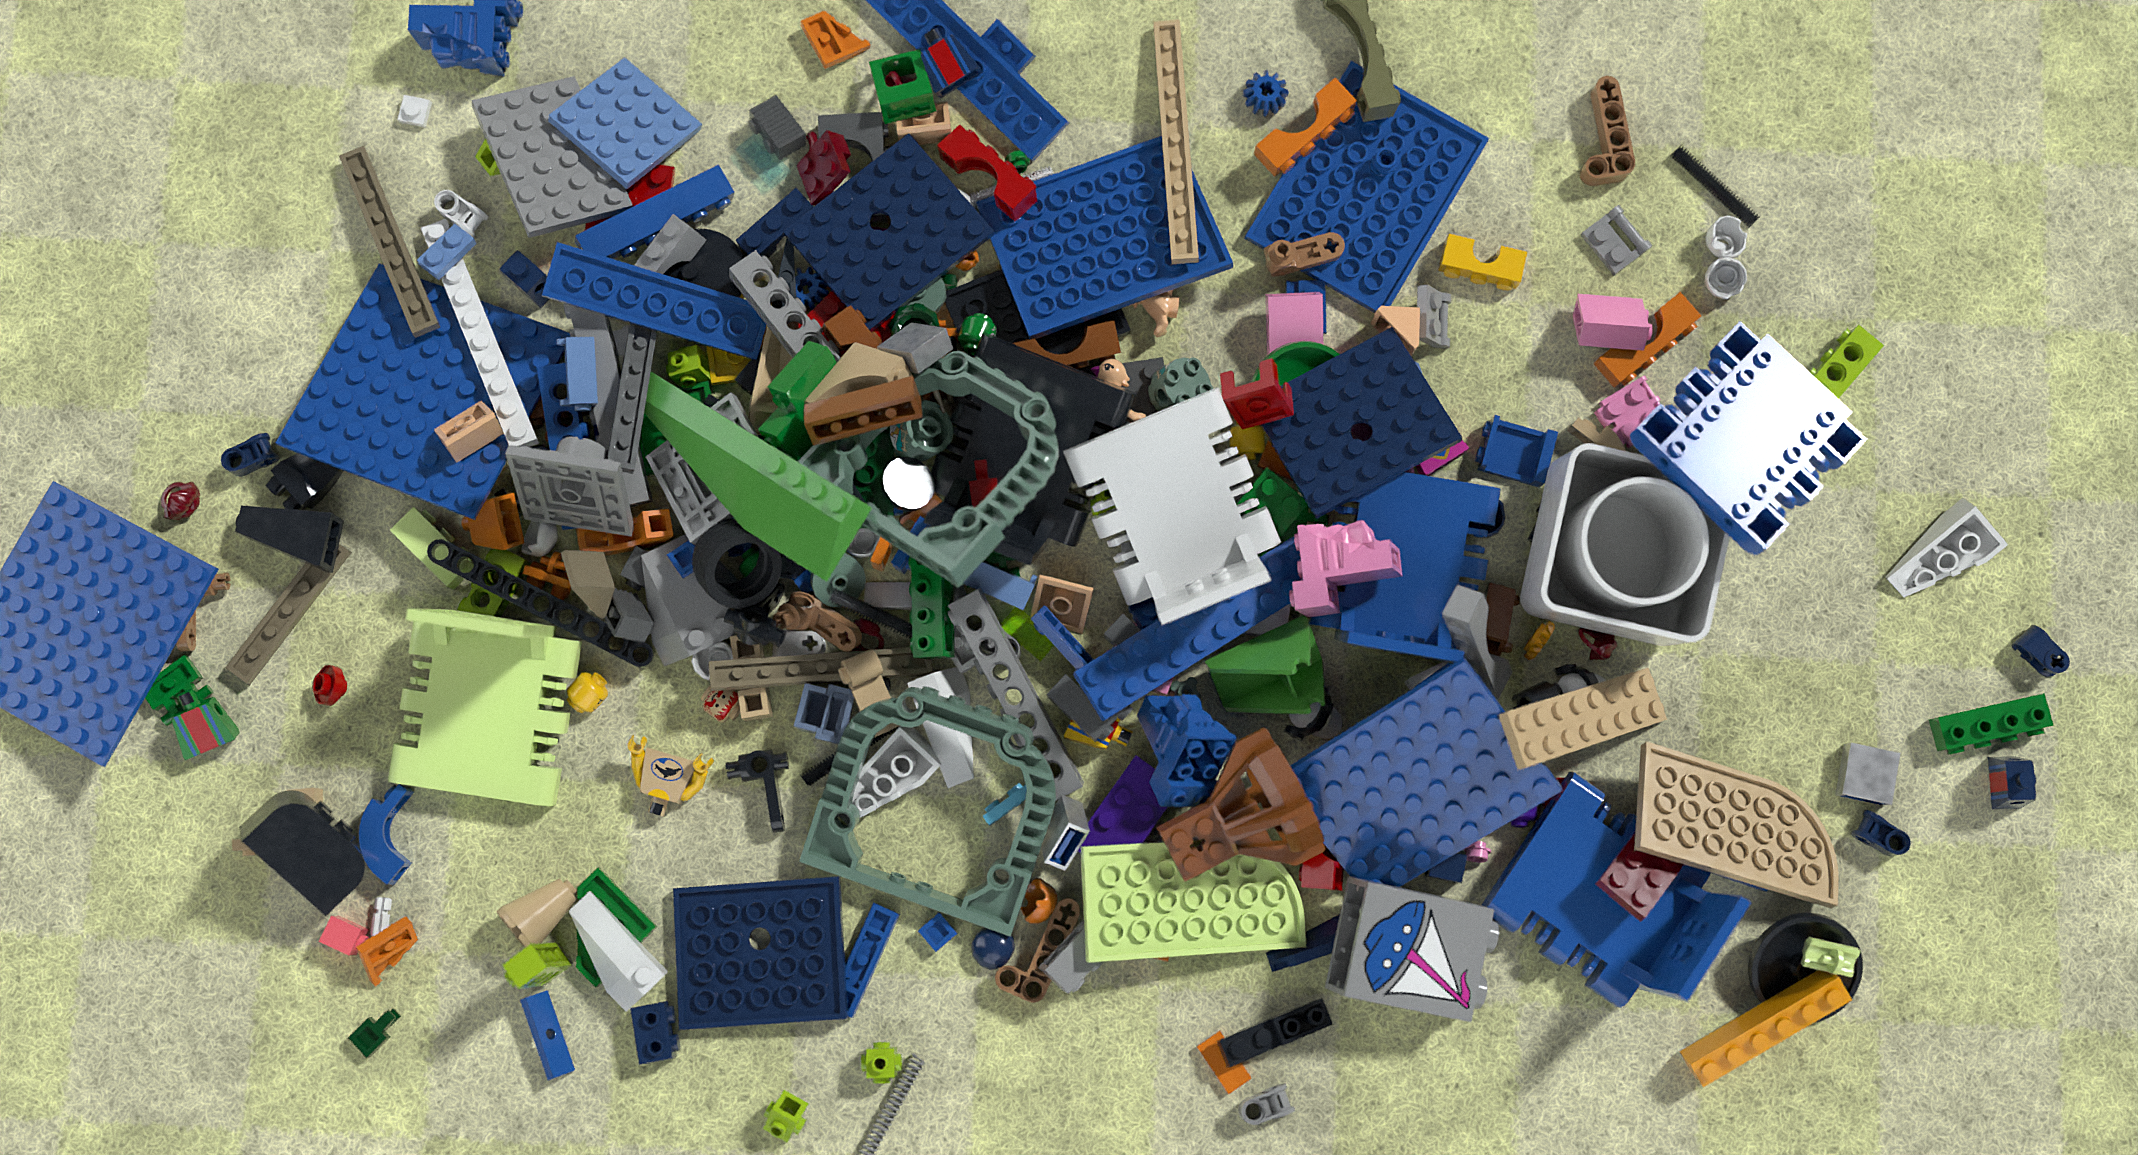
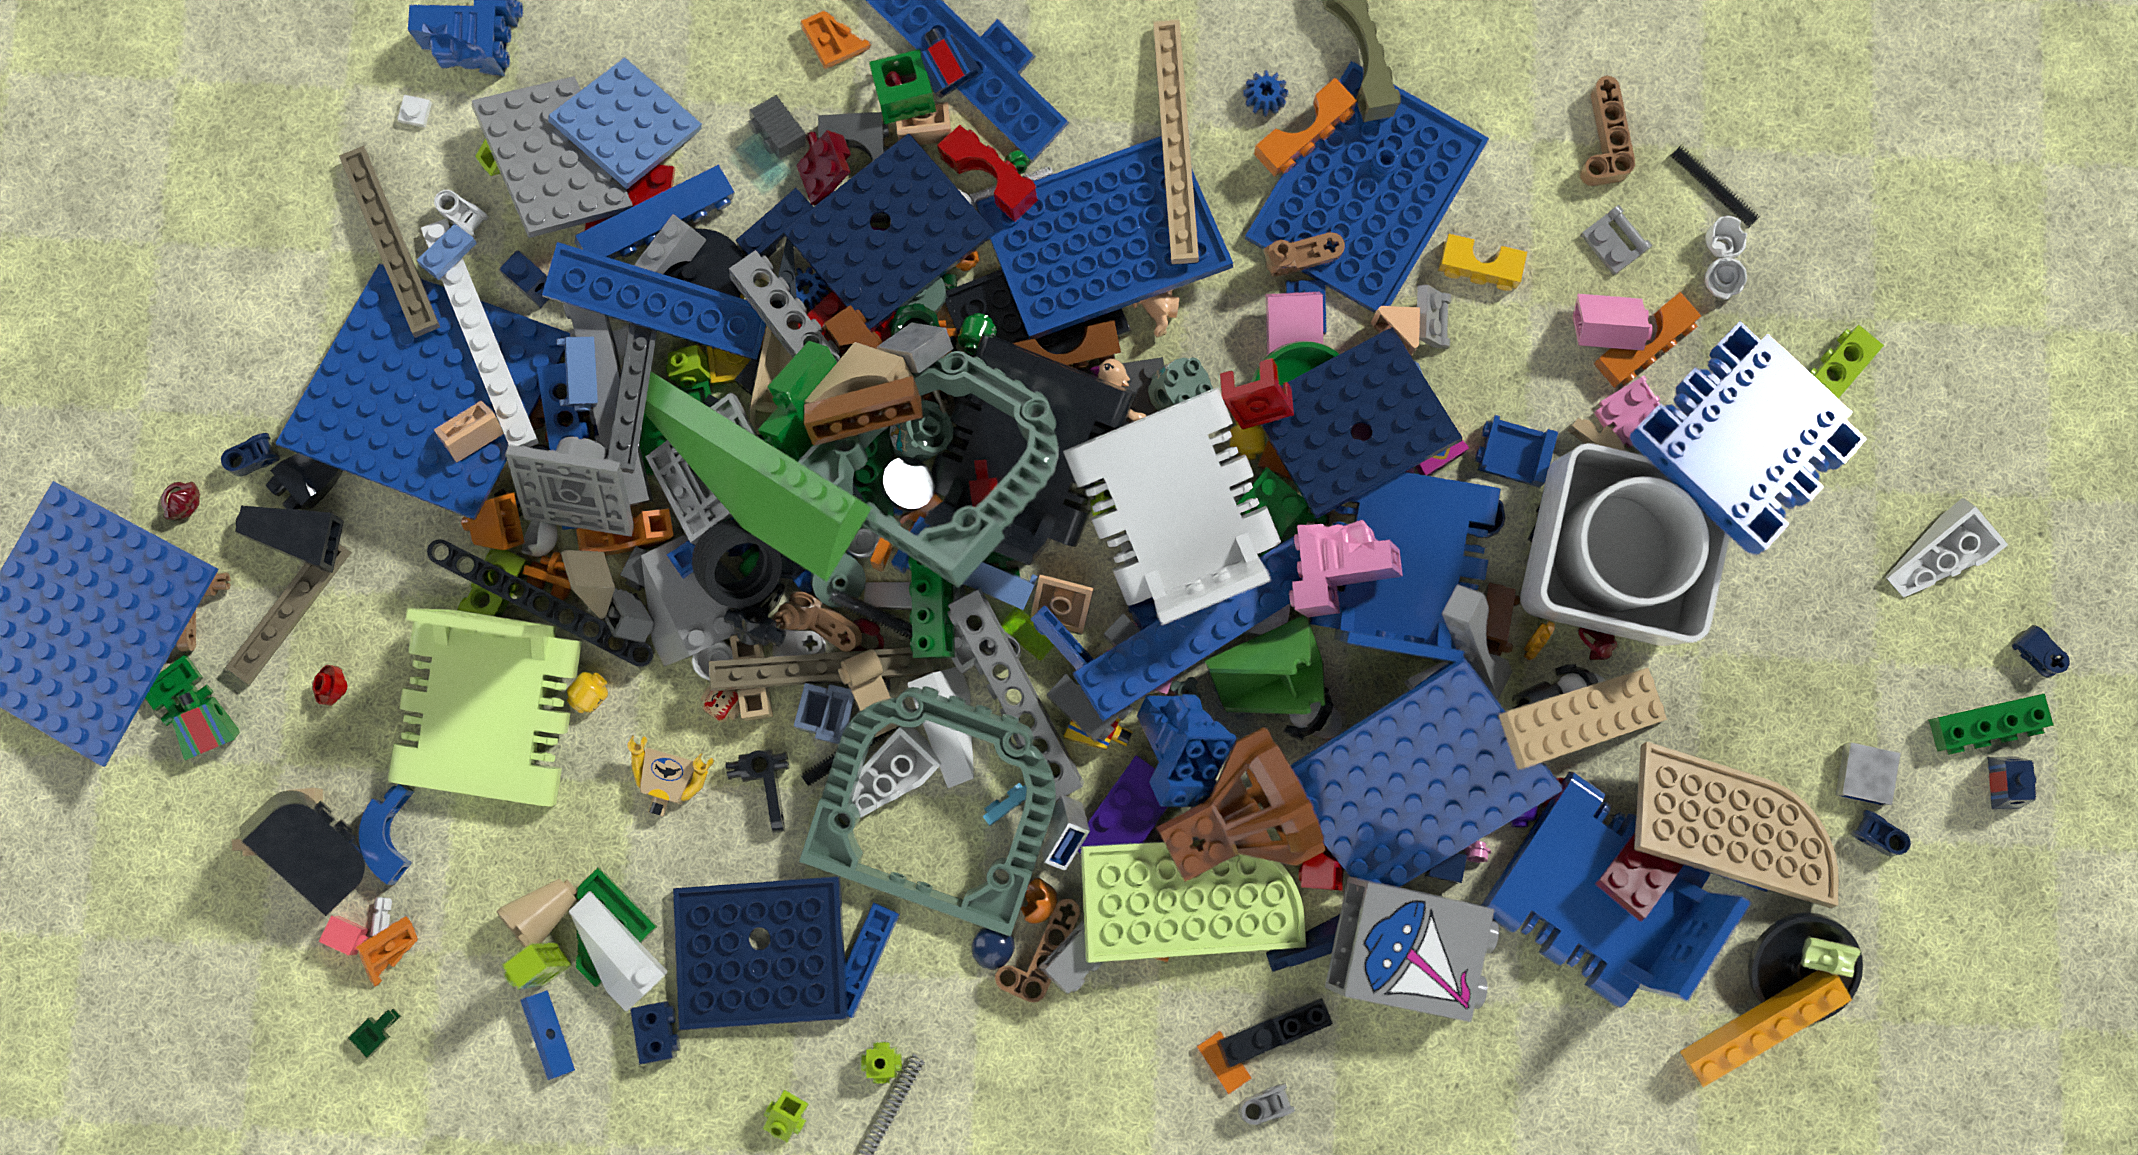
yellowish green brick [390,507,474,590] -> none
blue plate [918,912,958,952] -> none

